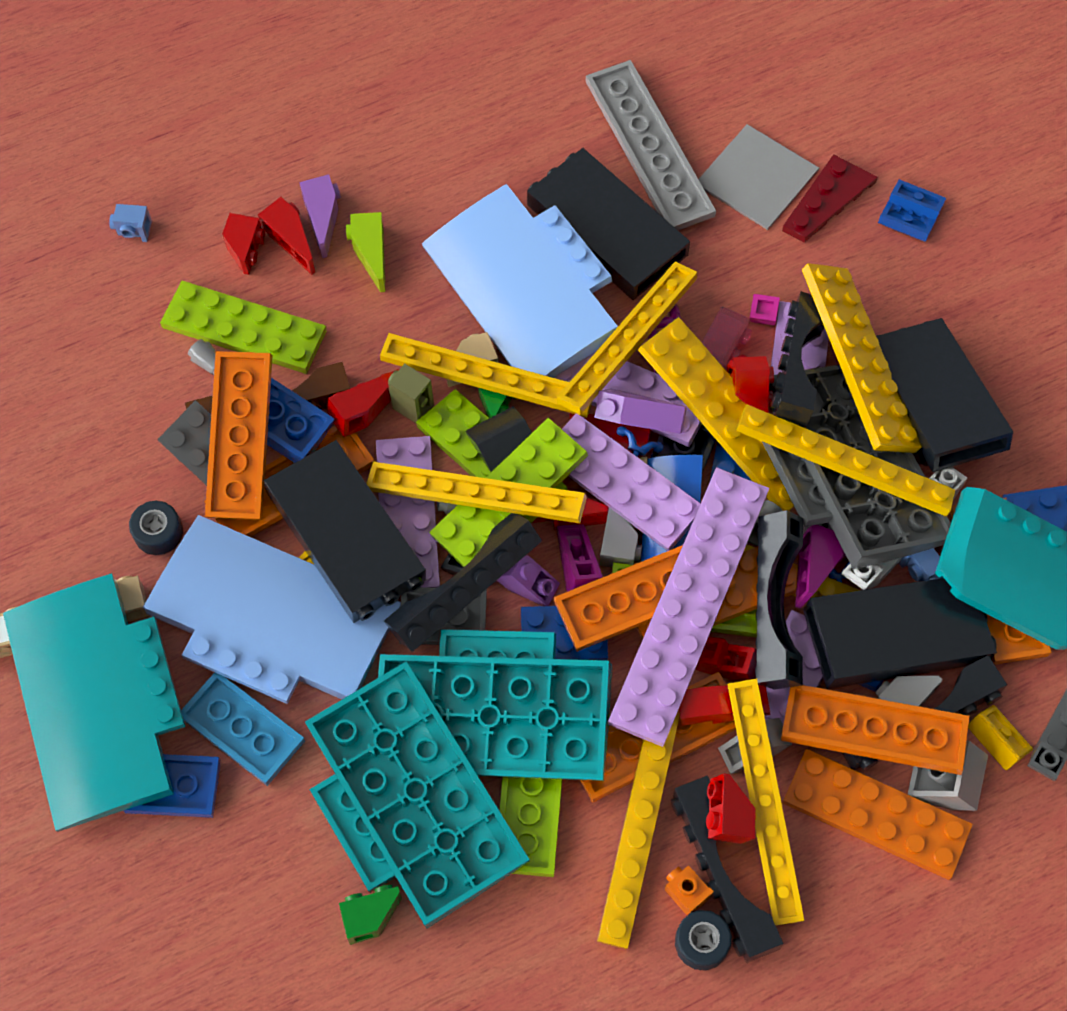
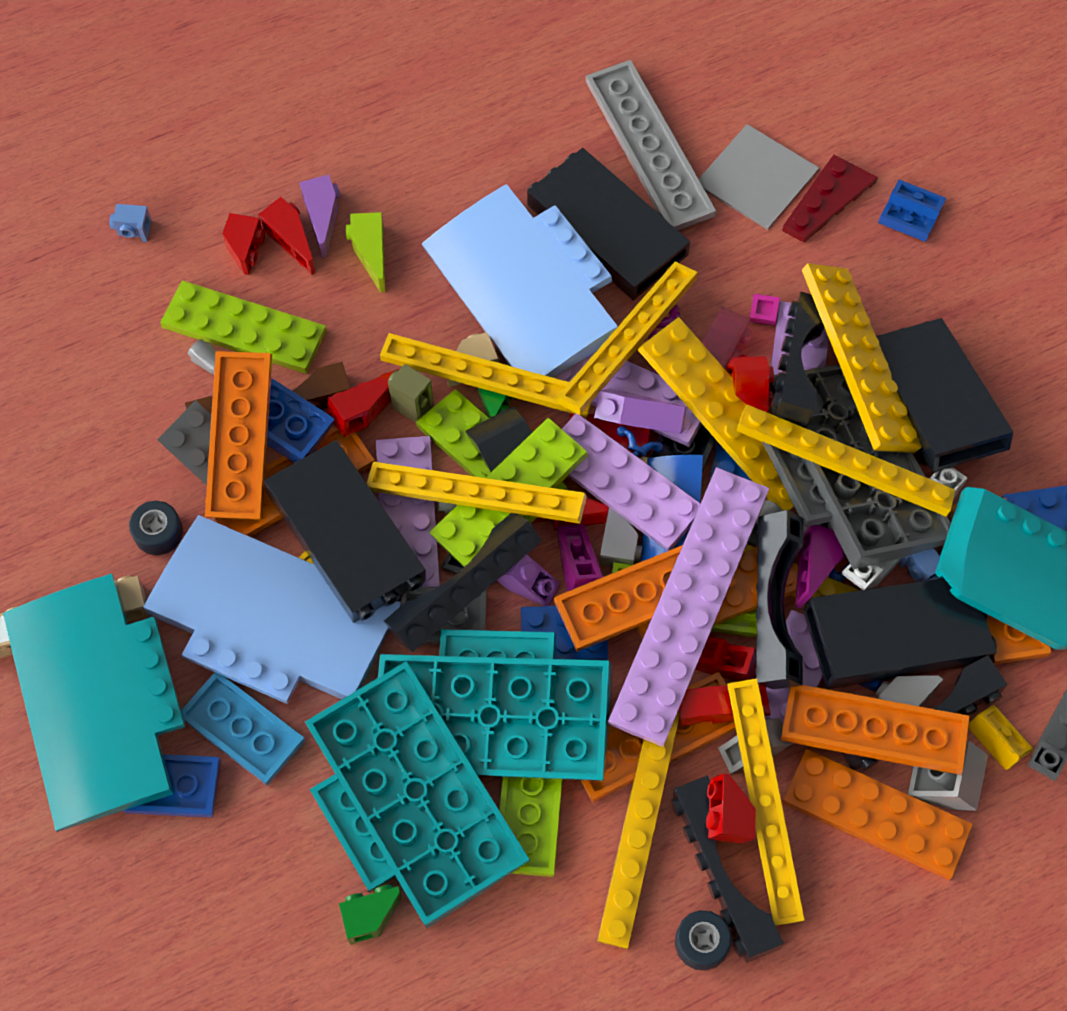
orange brick [665,865,714,915] -> none

